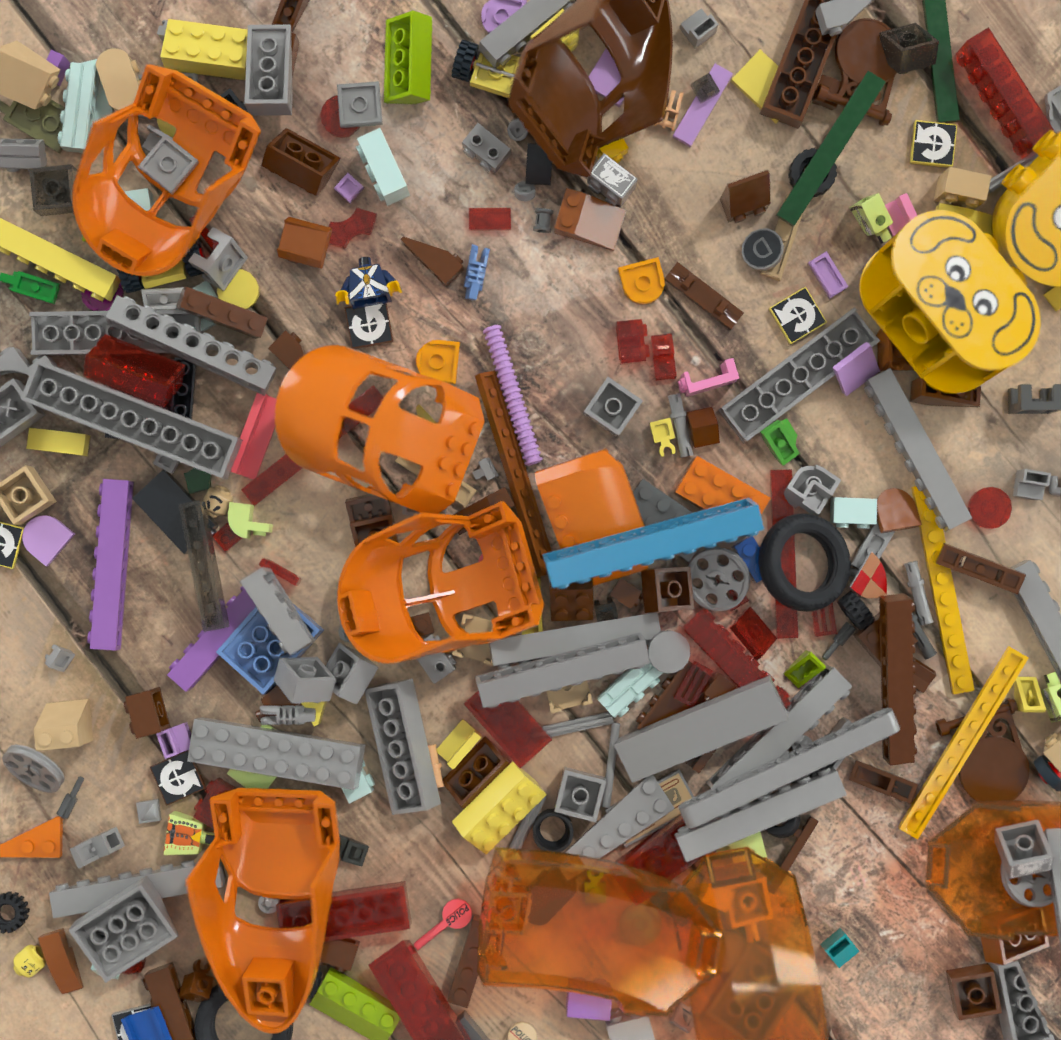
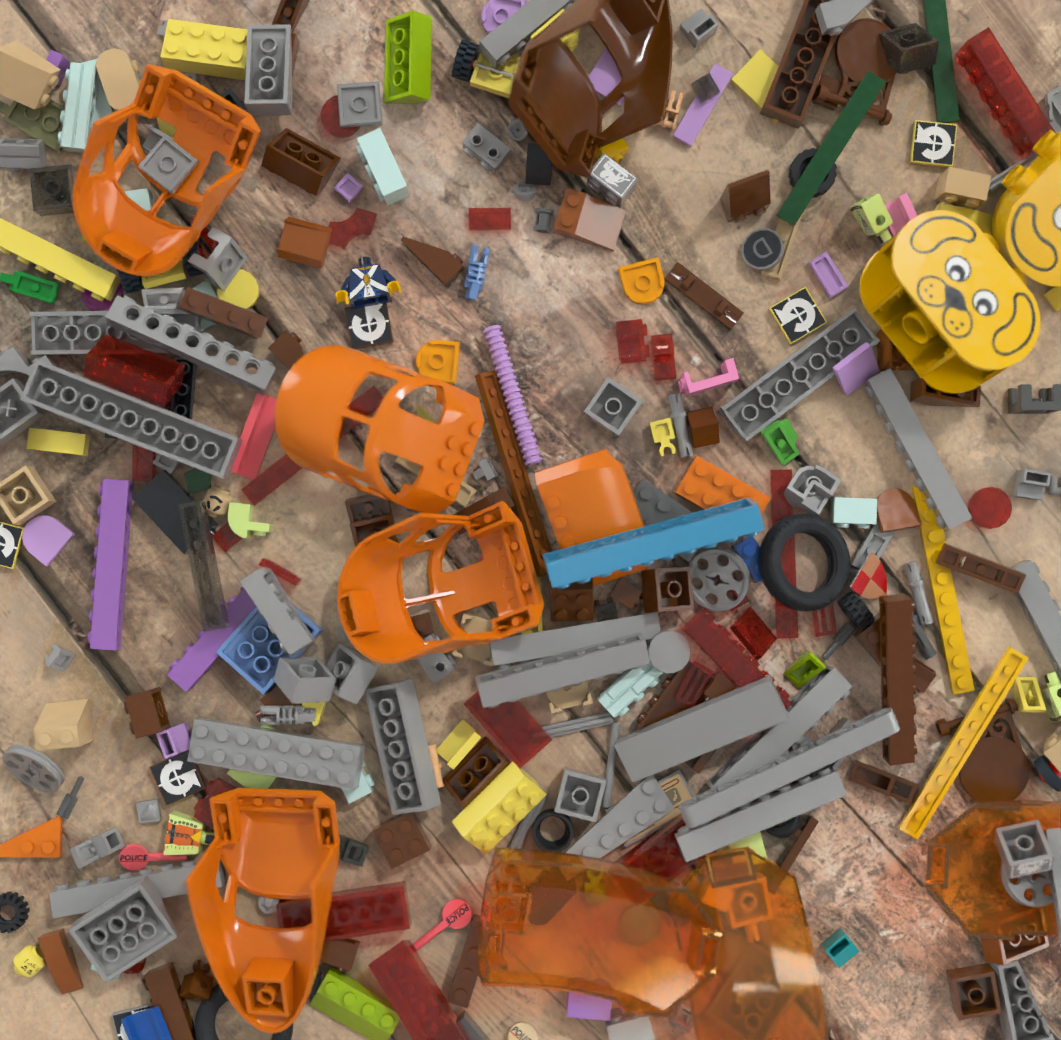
none -> coral piece [119,844,188,871]
none -> clear red tile [132,444,155,482]
none -> reddish brown brick [373,812,431,869]

